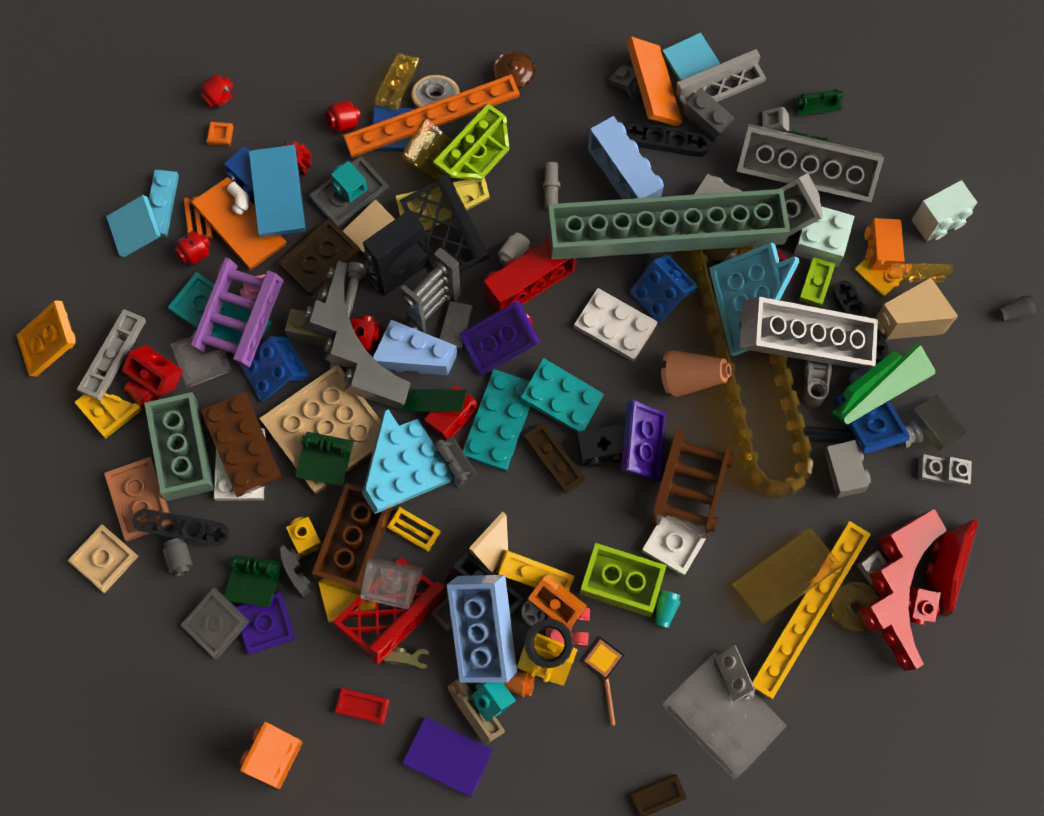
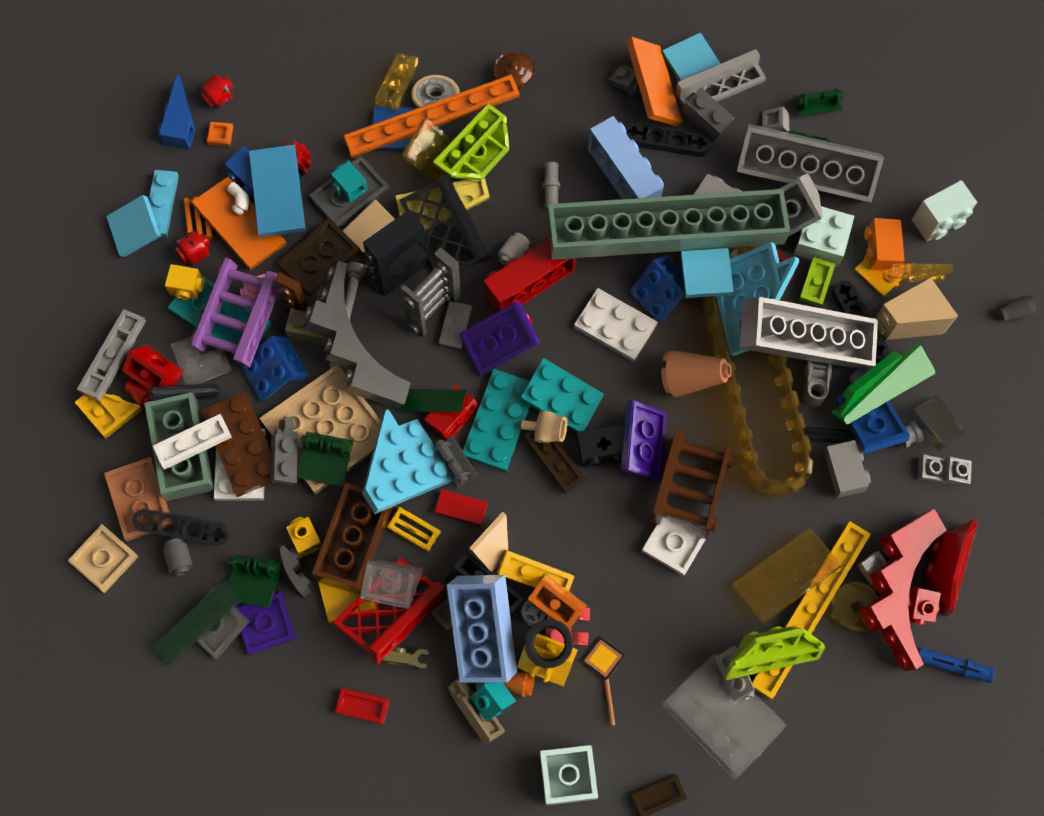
light orange plate [17,301,75,376] -> none
orange slope [240,722,303,789] -> none
red head [325,101,360,132] -> none
red brick [350,314,382,350] -> none
light blue wedge [373,320,457,376] -> none
dark purple tile [402,717,494,797] -> none
lime brick [579,543,667,617] -> none
teal cone [655,590,681,628] -> none
none -> black axle [149,384,219,401]
none -> clear green tile [152,581,242,666]
none -> white plate [153,414,232,470]
none -> blue slope [158,75,195,150]
none -> yellow brick [165,264,204,300]
none -> dark grey hinge [270,416,298,486]
none -> reddish brown plate [274,272,308,313]
none -> red tile [435,489,488,526]
none -> tan piece [521,411,567,443]
none -> light aqua brick [540,745,598,806]
none -> medium azure tile [680,248,734,298]
none -> lime wedge [724,626,825,680]
none -> blue pin [918,647,995,683]

